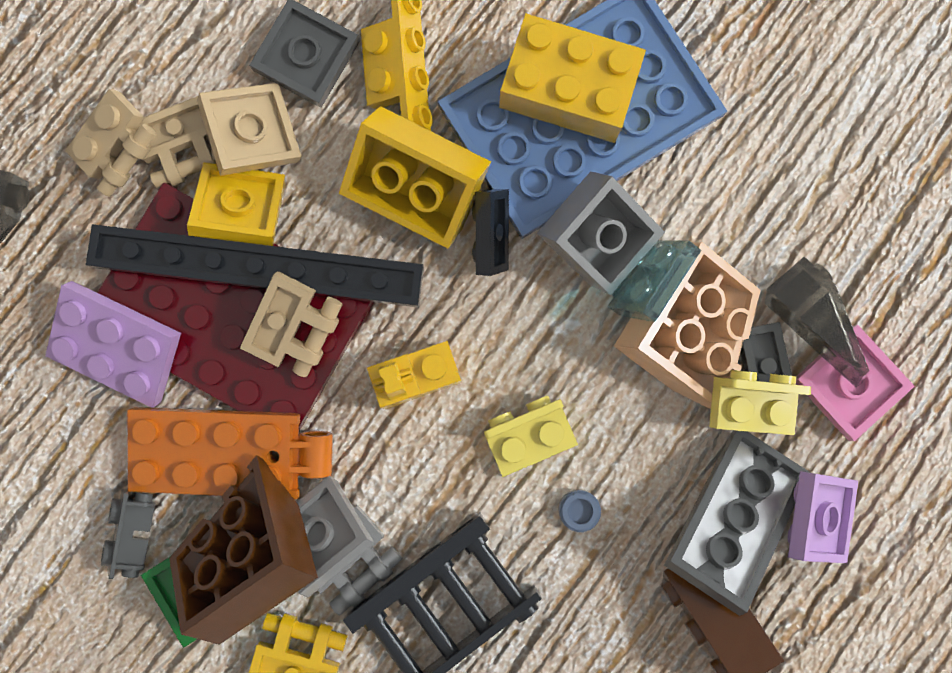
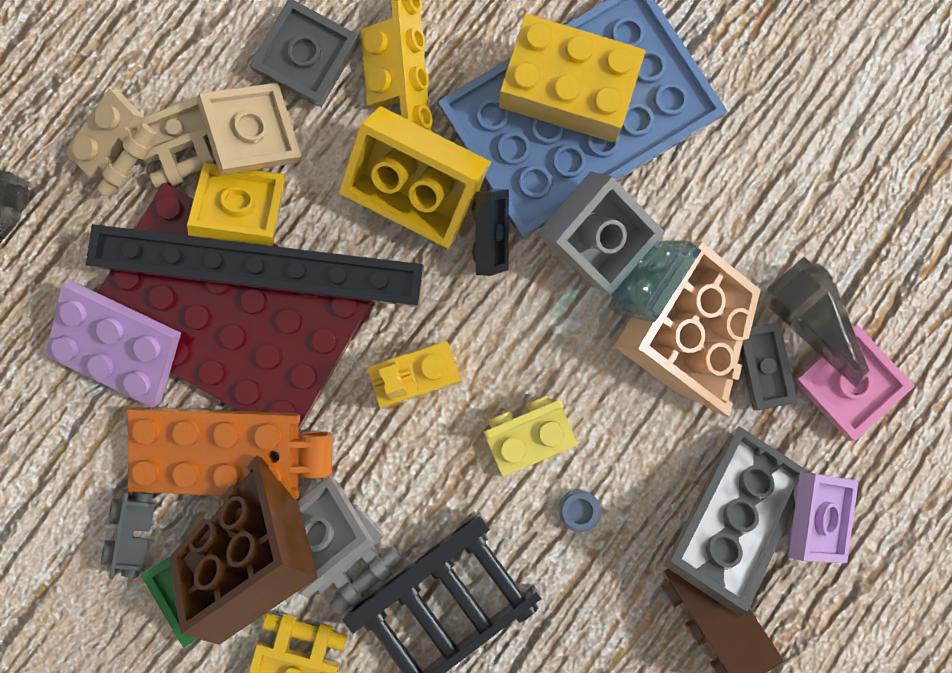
tan plate [240,271,342,377] -> none
light yellow bracket [709,370,811,435] -> none

